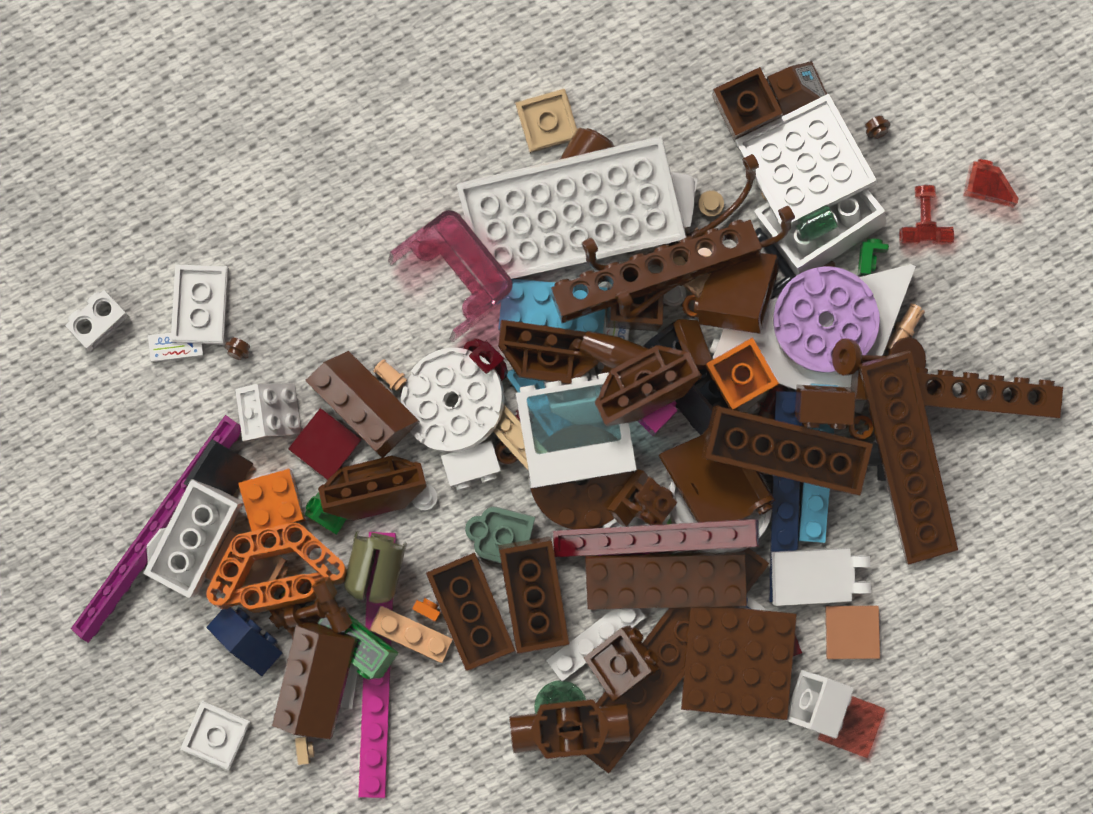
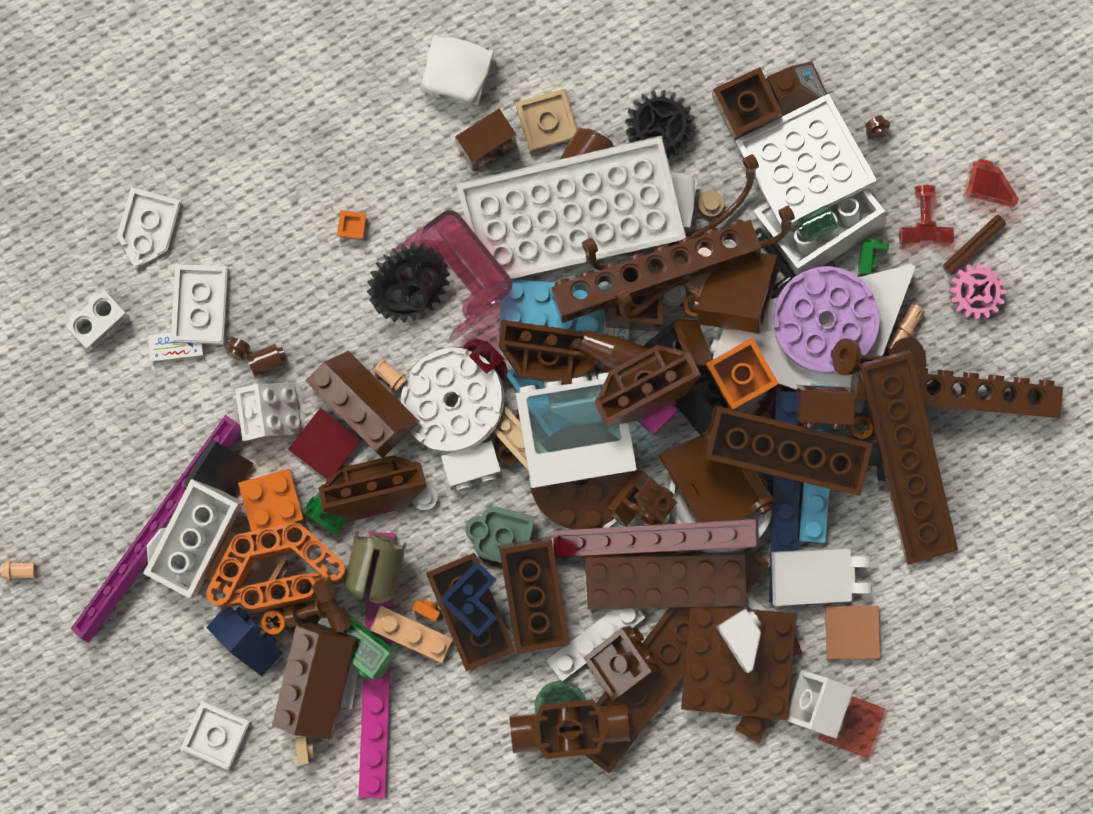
none -> light nougat pin [1,560,35,581]
none -> white tile [117,187,182,269]
none -> reddish brown brick [247,344,288,377]
none -> orange bush [261,610,287,635]
none -> orange plate [337,210,367,240]
none -> black gear [367,242,450,323]
none -> white piece [421,35,494,106]
none -> dark blue brick [440,561,498,638]
none -> reddish brown brick [455,109,517,172]
none -> black gear [625,90,695,159]
none -> white slope [716,609,761,673]
none -> reddish brown plate [735,716,772,743]
none -> reddish brown axle [943,215,1006,275]
none -> bright pink gear [948,263,1007,321]

